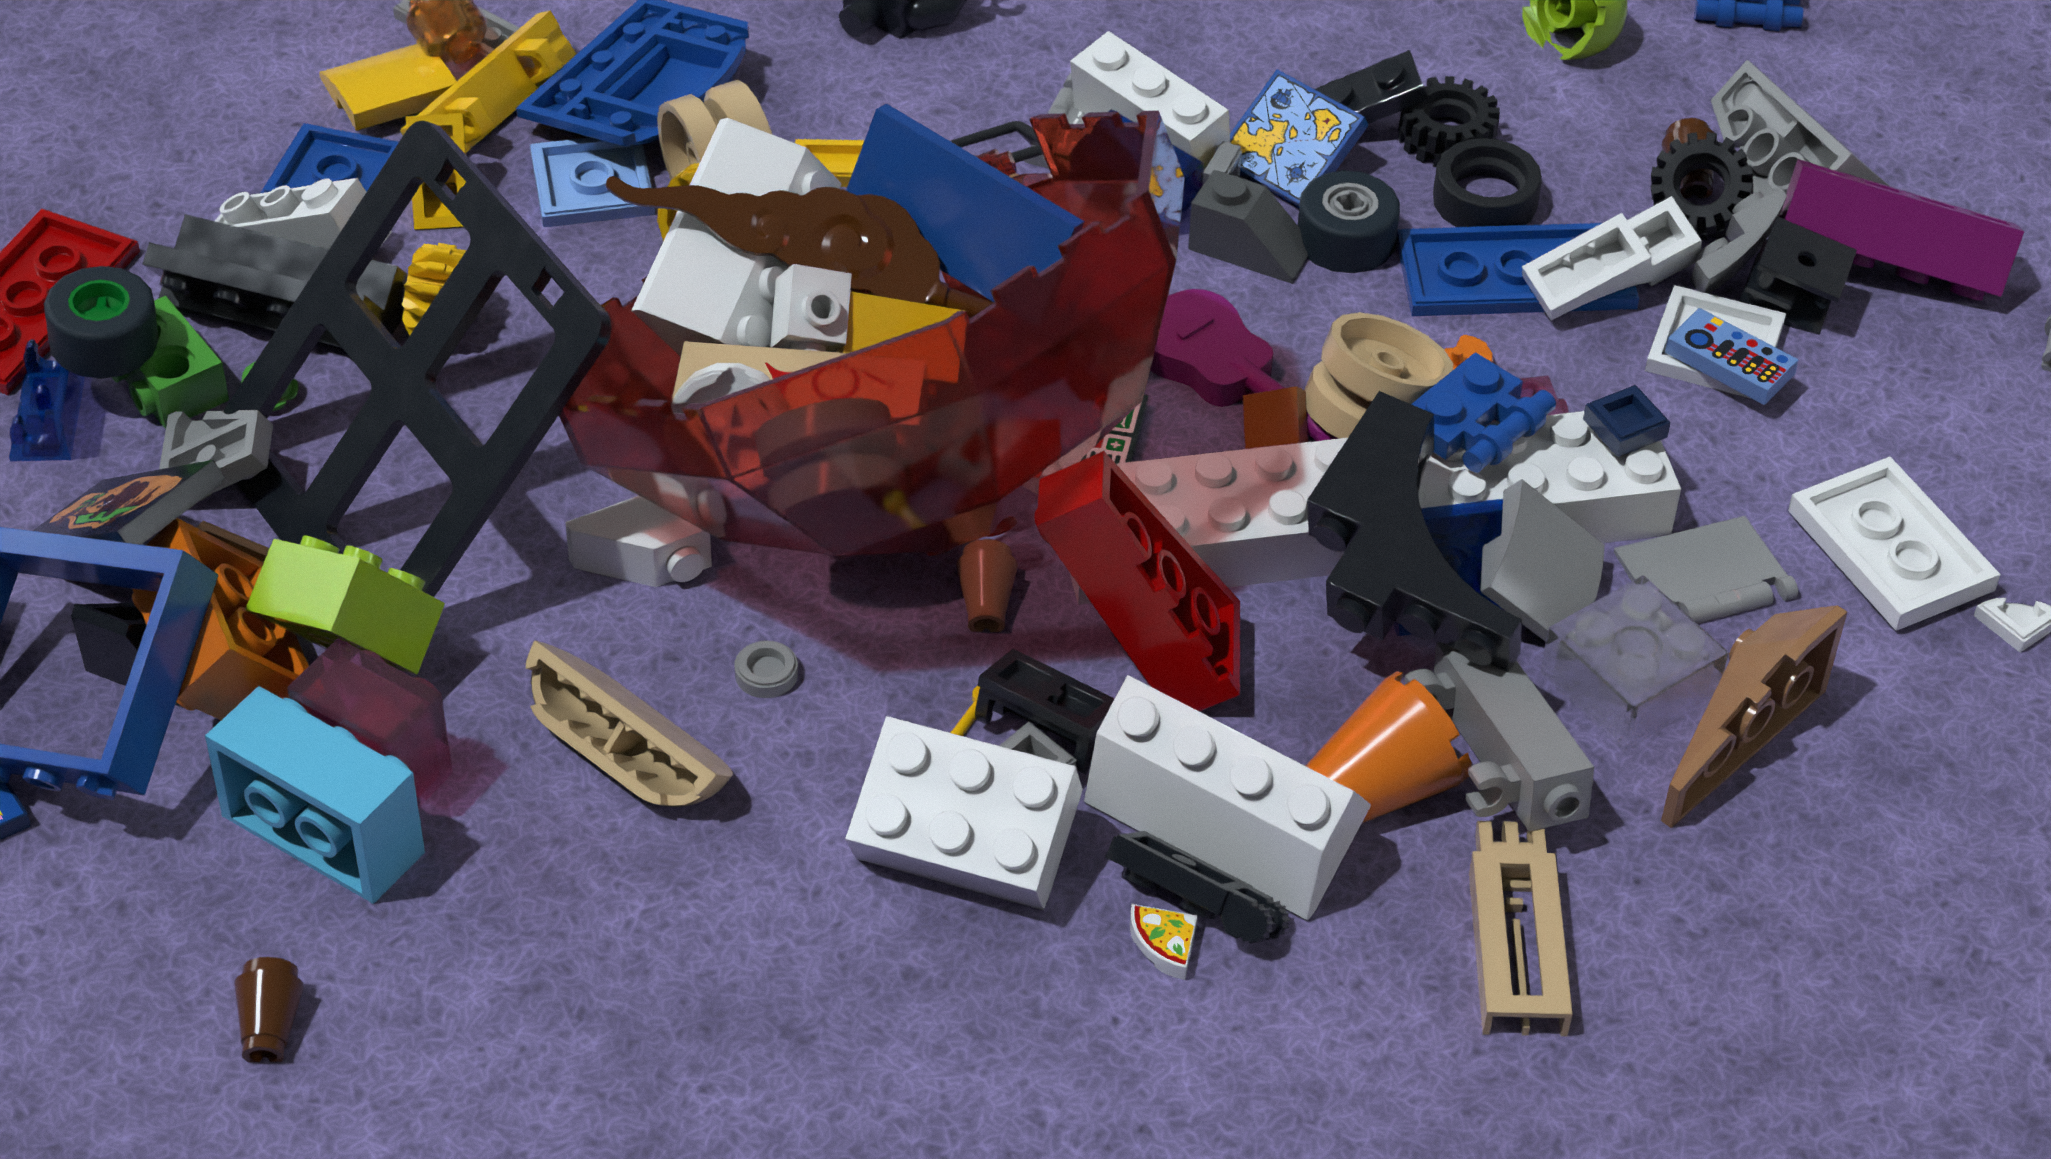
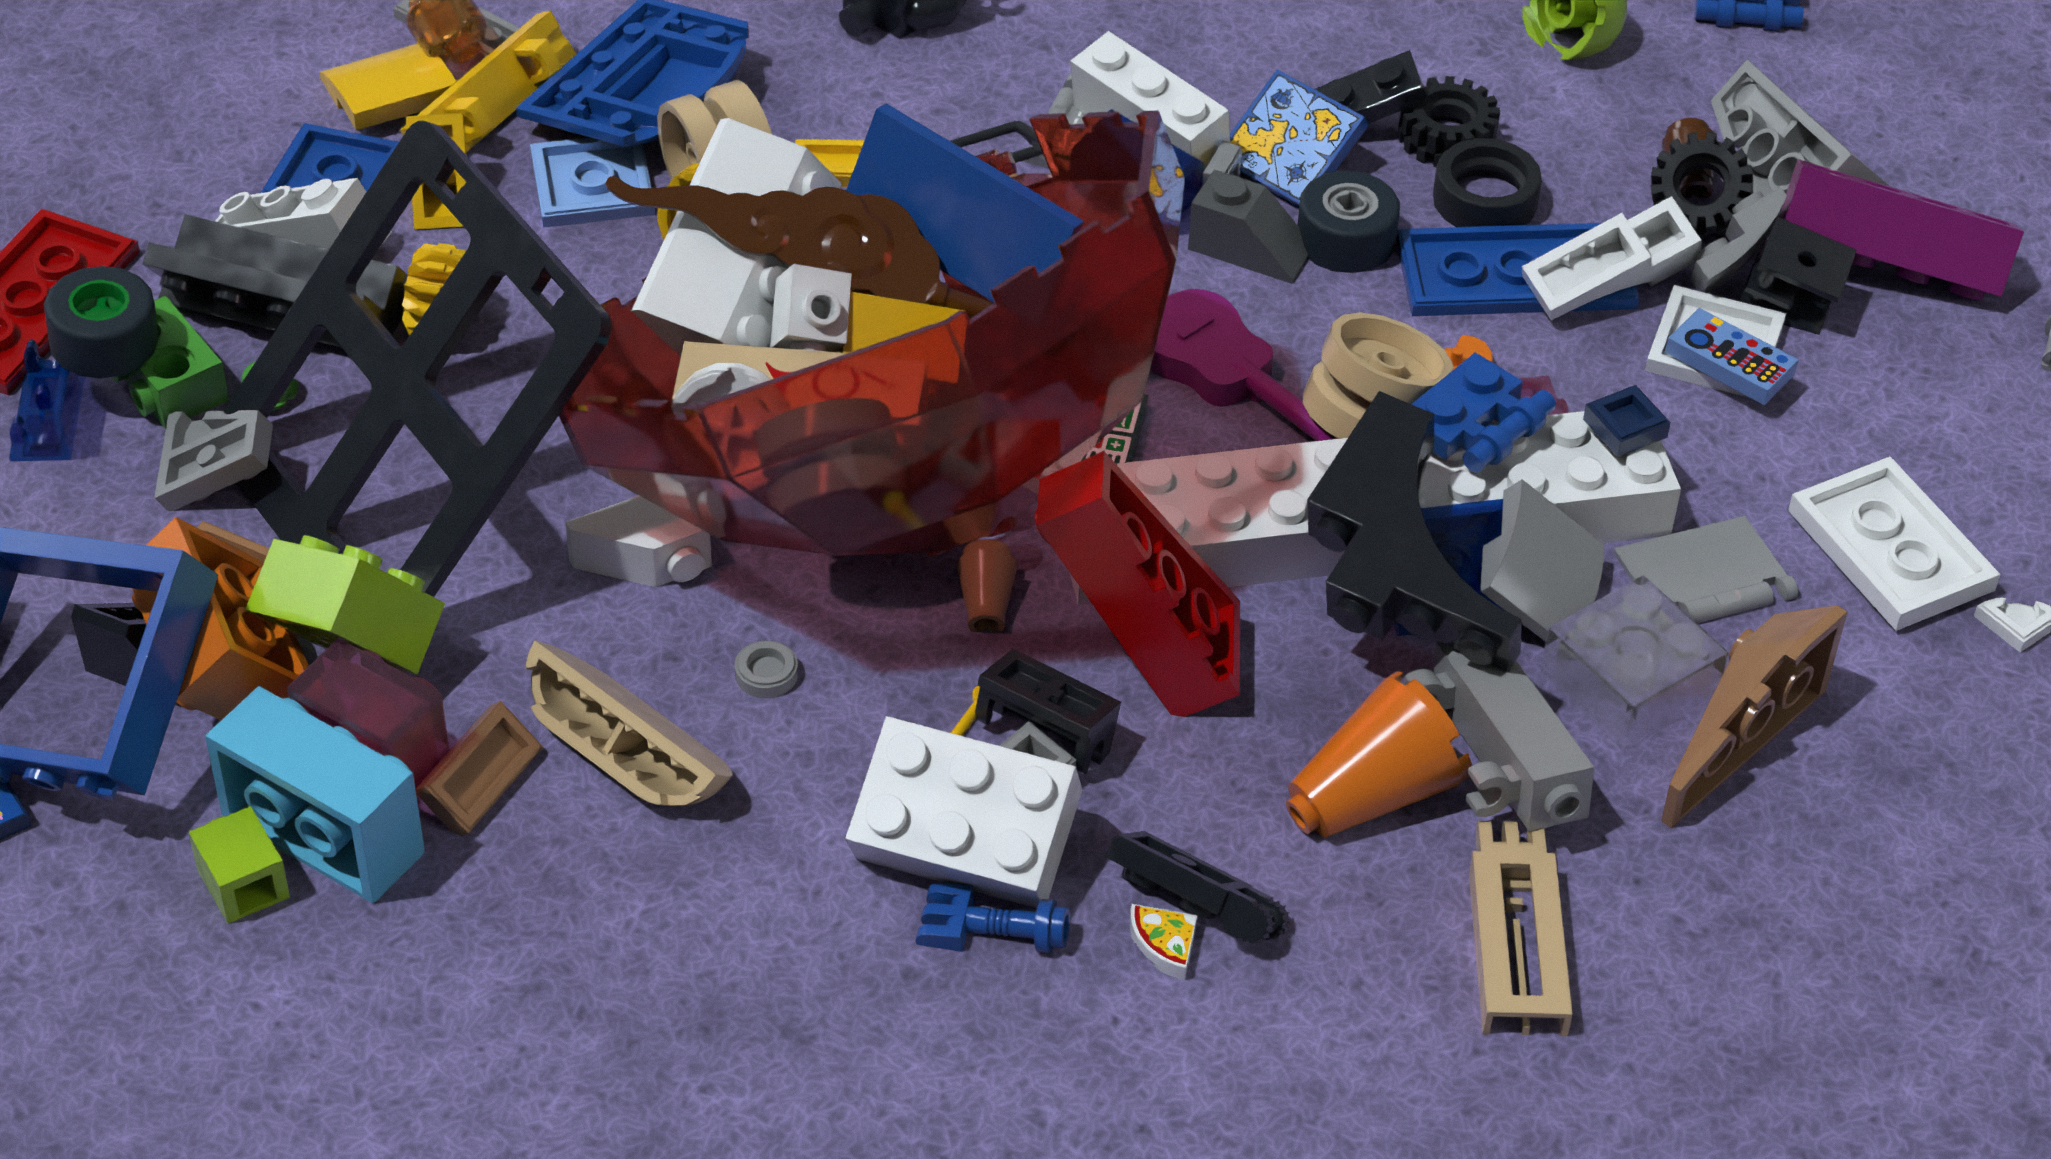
tile [33,460,225,545] -> none
reddish brown cone [234,957,304,1062] -> none
white slope [1084,675,1371,921] -> none
dark orange tile [1243,386,1308,449] -> none
none -> lime brick [188,806,290,924]
none -> medium nougat tile [416,700,543,836]
none -> blue hinge [915,882,1070,953]

